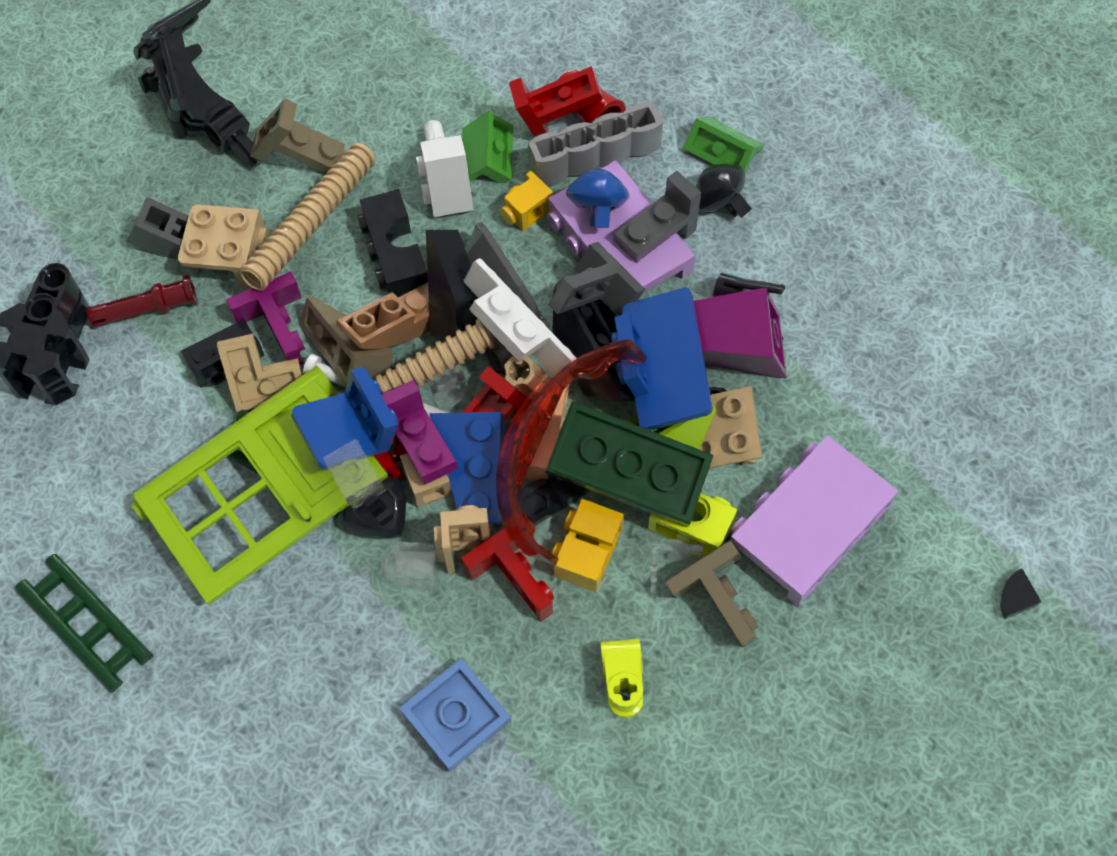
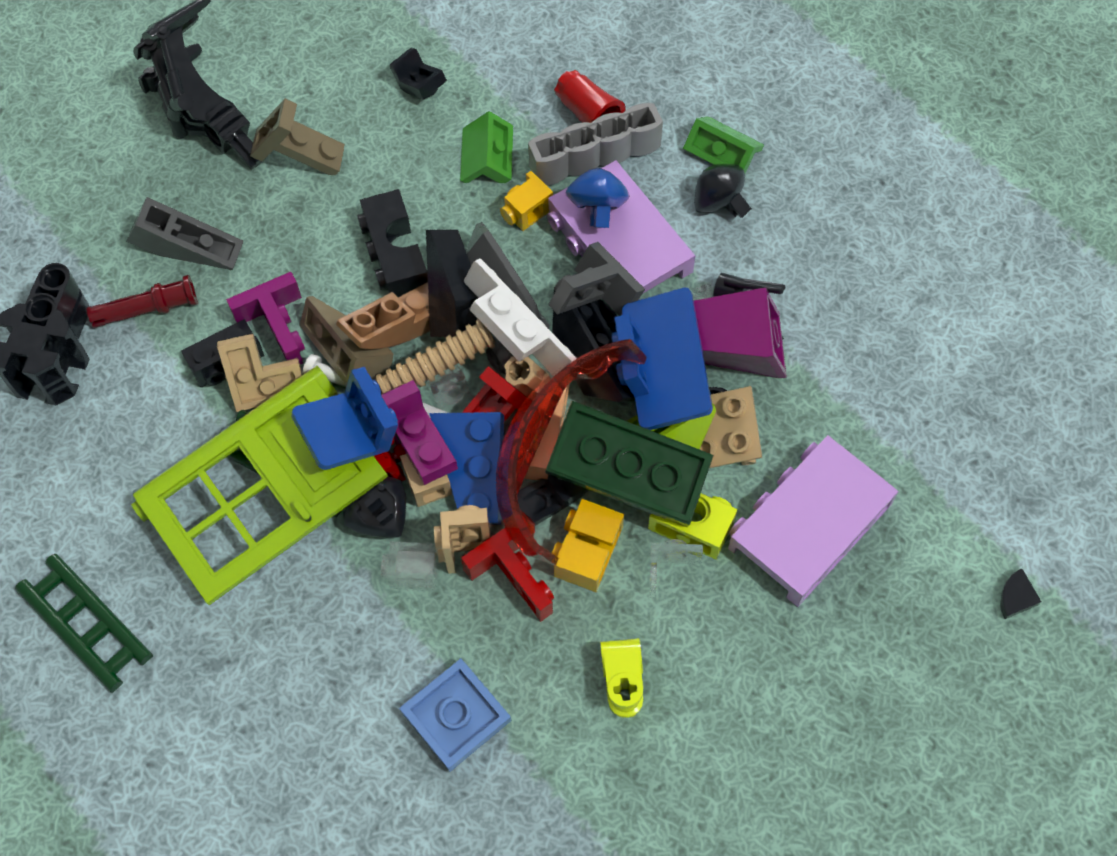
tan bracket [178,204,270,288] -> none
tan piece [239,143,376,291] -> none
clear bracket [323,439,386,509] -> none
white brick [416,120,474,217] -> none
red bracket [509,66,603,137] -> none
dark grey bracket [613,171,701,263] -> none
dark tan bracket [665,540,759,647] -> none
none -> black bracket [390,47,447,100]

